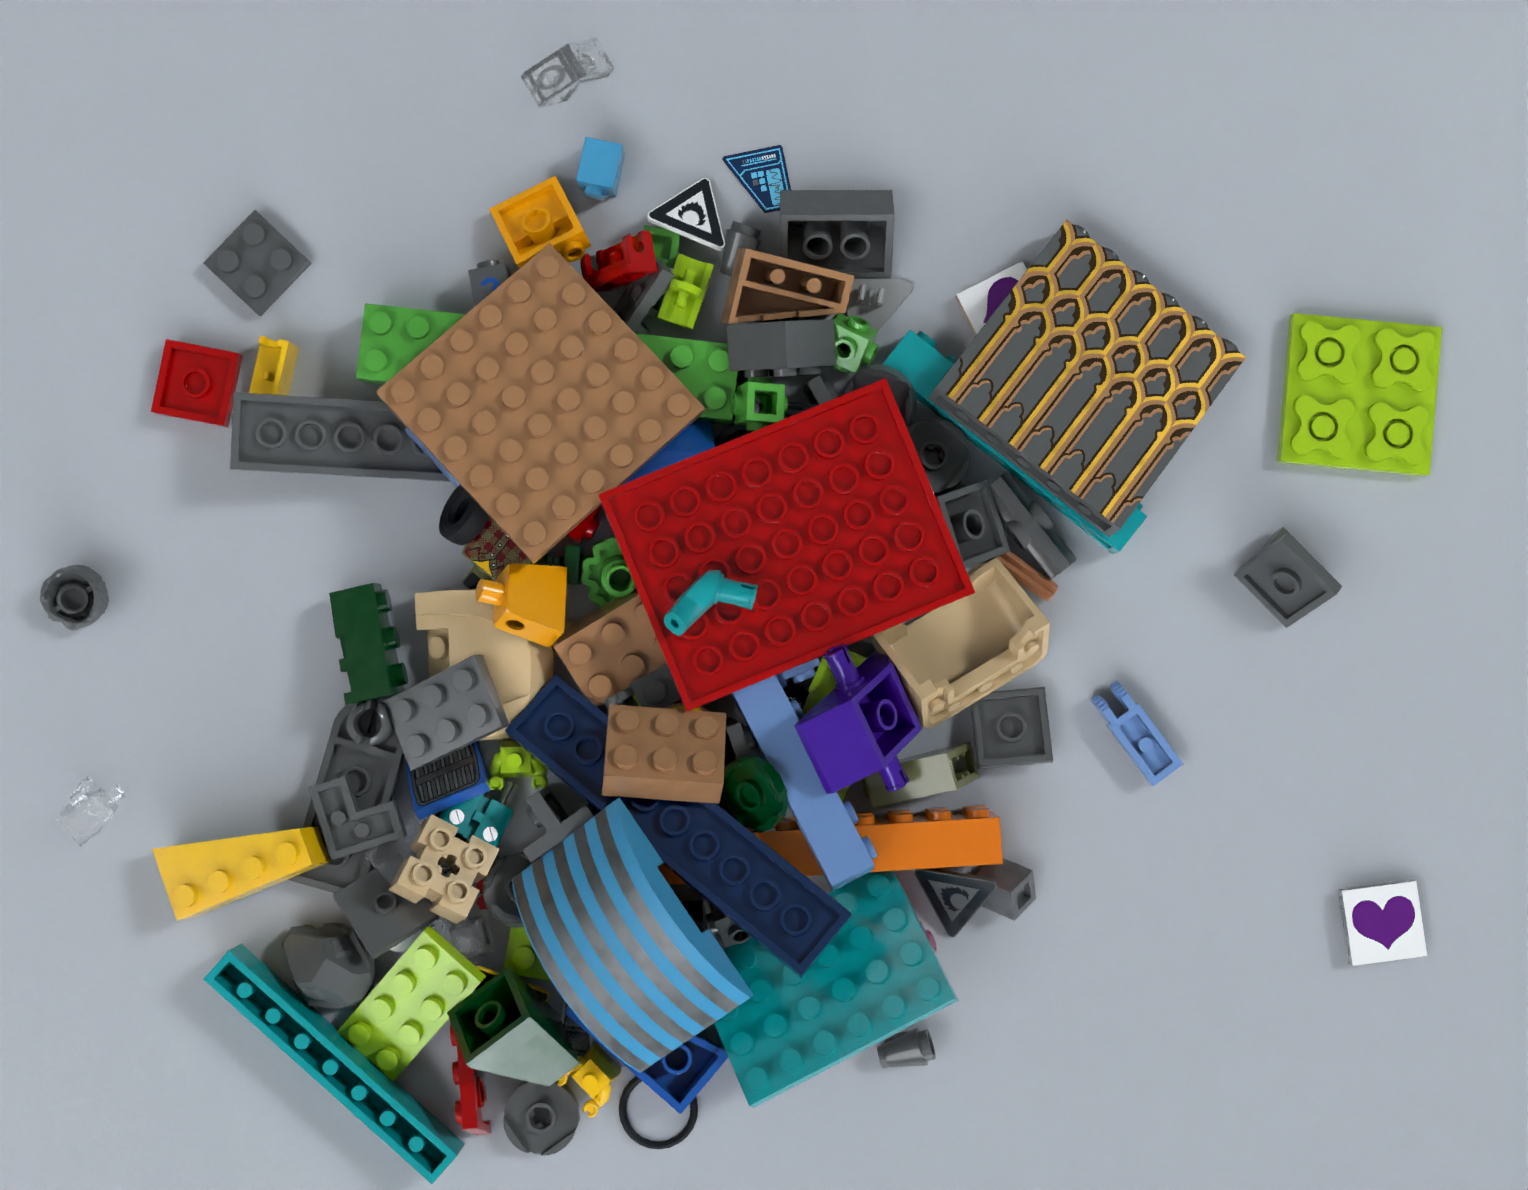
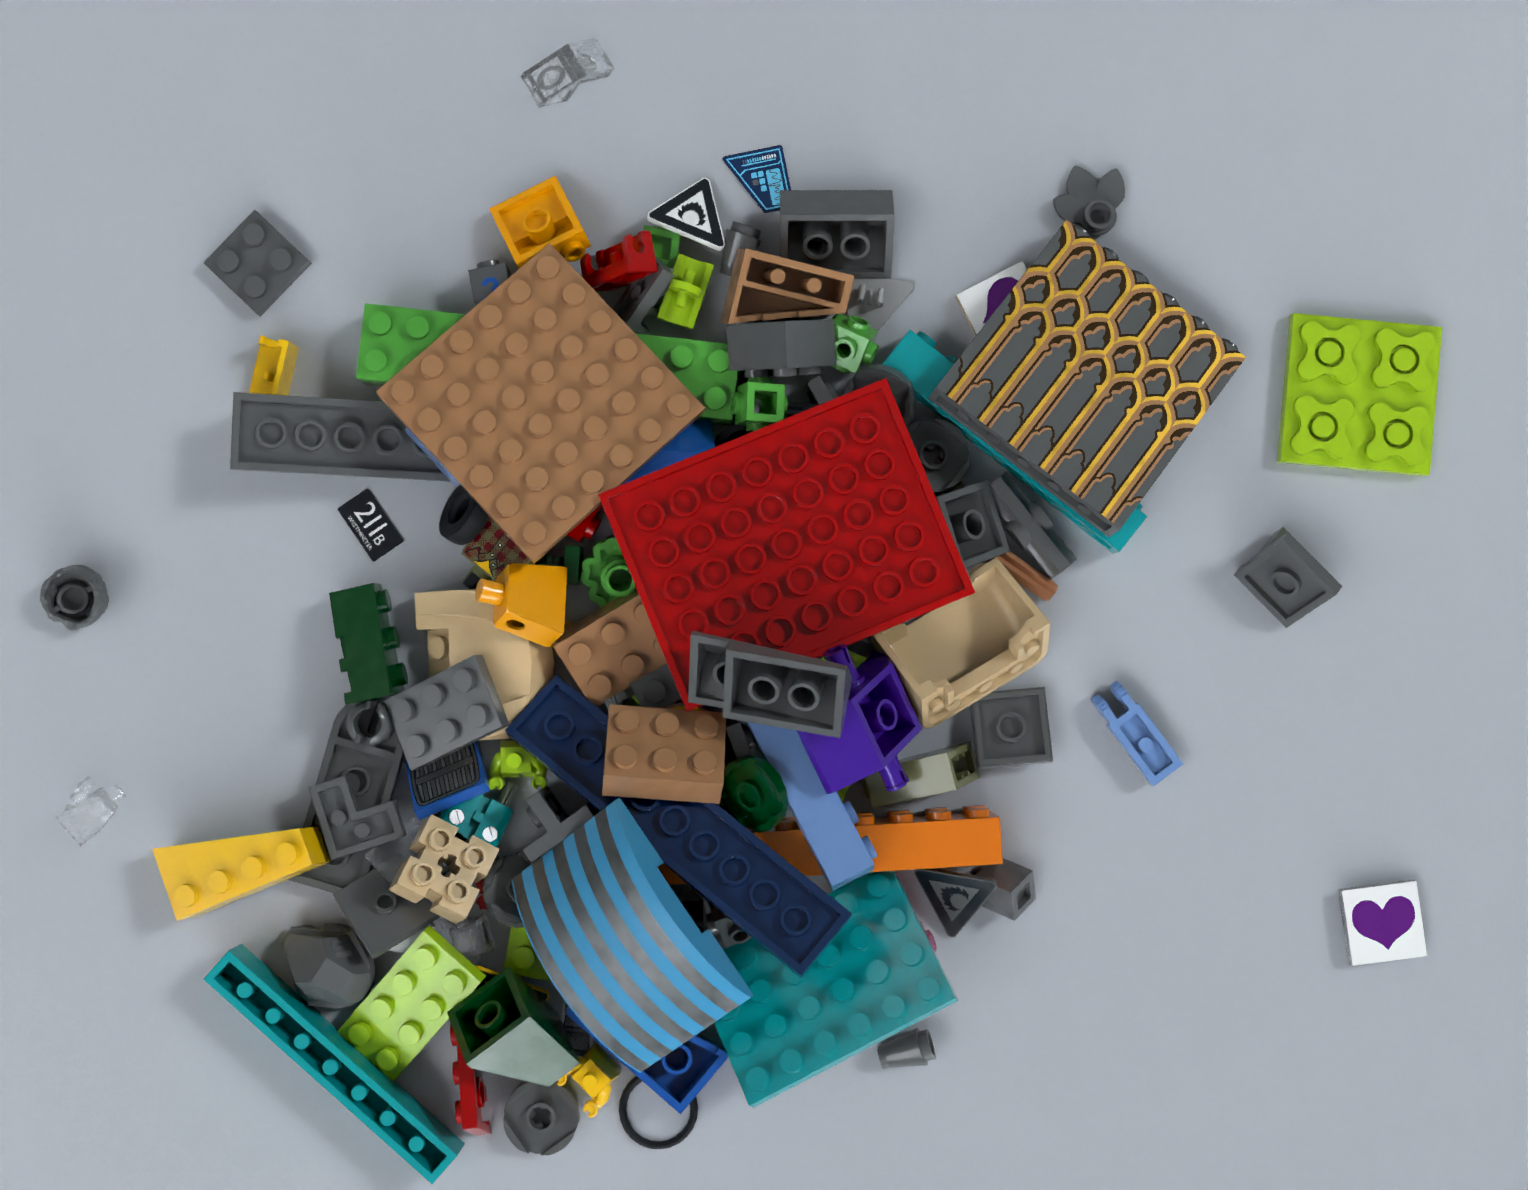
red plate [151,339,243,428] -> none
dark azure brick [576,137,625,200] -> none
teal arm [664,570,758,636] -> none
none -> black sticker [338,489,403,562]
none -> dark grey slope [688,631,852,738]
none -> dark grey plate [1053,166,1125,236]

